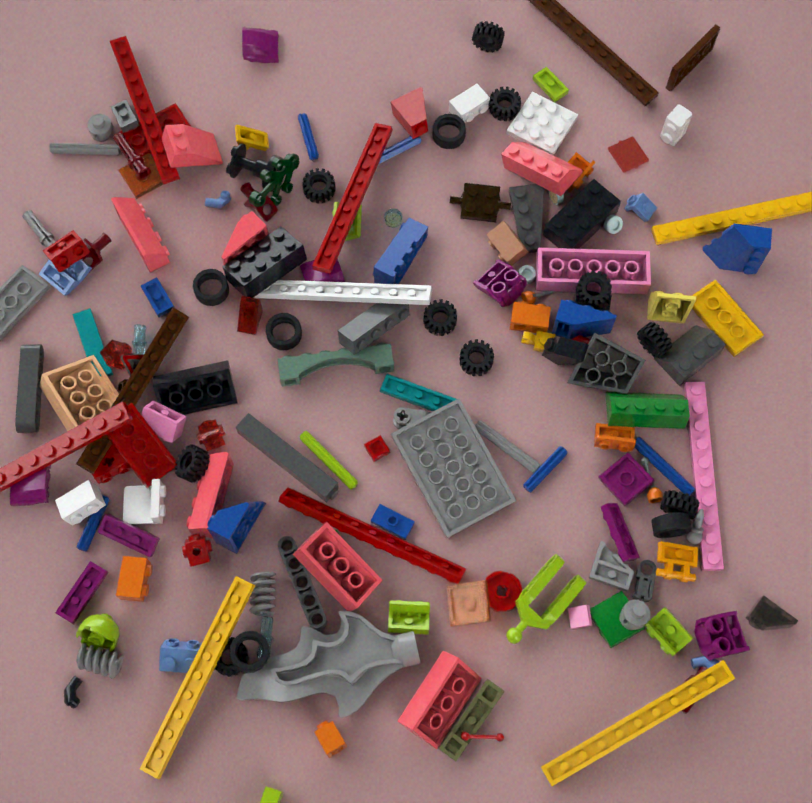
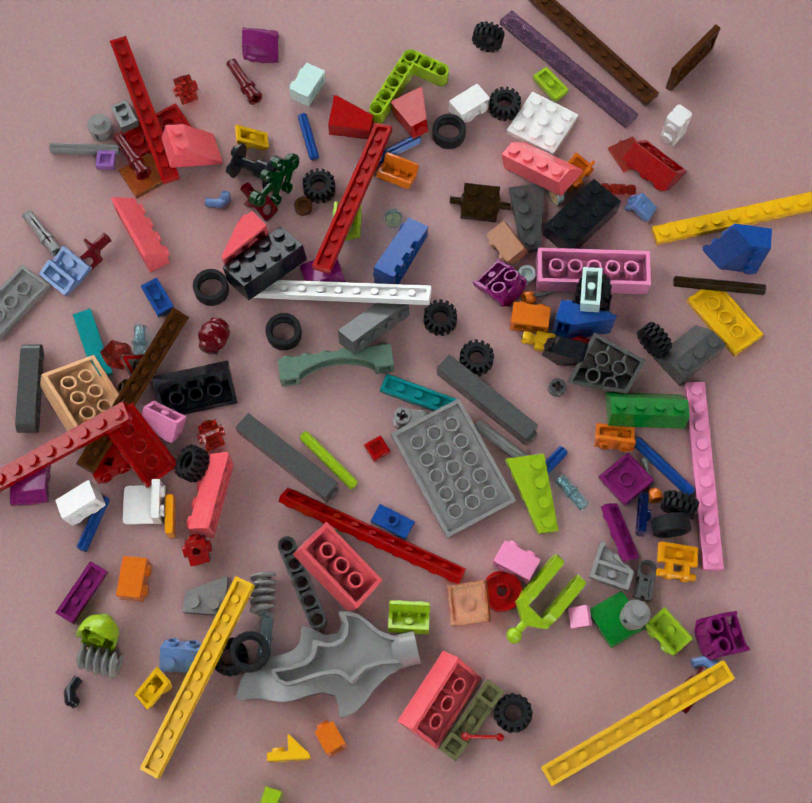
red bracket [43,230,90,273] -> none
magenta plate [97,514,160,557] -> none
blue wedge [207,501,266,554] -> none
clear red slope [237,296,263,335] -> none
light aqua tile [604,215,623,234] -> none
light yellow slope [647,291,696,323] -> none
light grey bar [686,509,704,545] -> none
clear smoke slope [745,595,798,631] -> none
none -> medium lavender plate [96,150,117,170]
none -> yellow slope [134,667,173,710]
none -> light orange tile [165,494,176,538]
none -> clear red brick [172,74,199,105]
none -> light grey wing [183,576,229,616]
none -> dark red hair [198,317,230,355]
none -> dark red pin [226,58,263,105]
none -> yellow slope [267,734,311,763]
none -> light aqua brick [289,63,326,107]
none -> reddish brown tile [294,197,313,216]
none -> red slope [328,95,375,139]
none -> lime beam [369,49,449,124]
none -> orange bracket [376,152,419,189]
none -> dark grey brick [437,354,538,445]
none -> bright pink brick [493,540,541,584]
none -> black tyre [494,693,533,733]
none -> clear purple plate [500,10,638,128]
none -> lime wing [505,453,559,534]
none -> dark grey bush [548,378,566,397]
none -> clear light blue axle [555,474,588,510]
none -> light aqua brick [580,267,603,312]
none -> clear red axle [601,183,636,195]
none -> red slope [622,139,687,191]
none -> clear blue plate [635,493,651,537]
none -> dark brown axle [673,276,767,295]

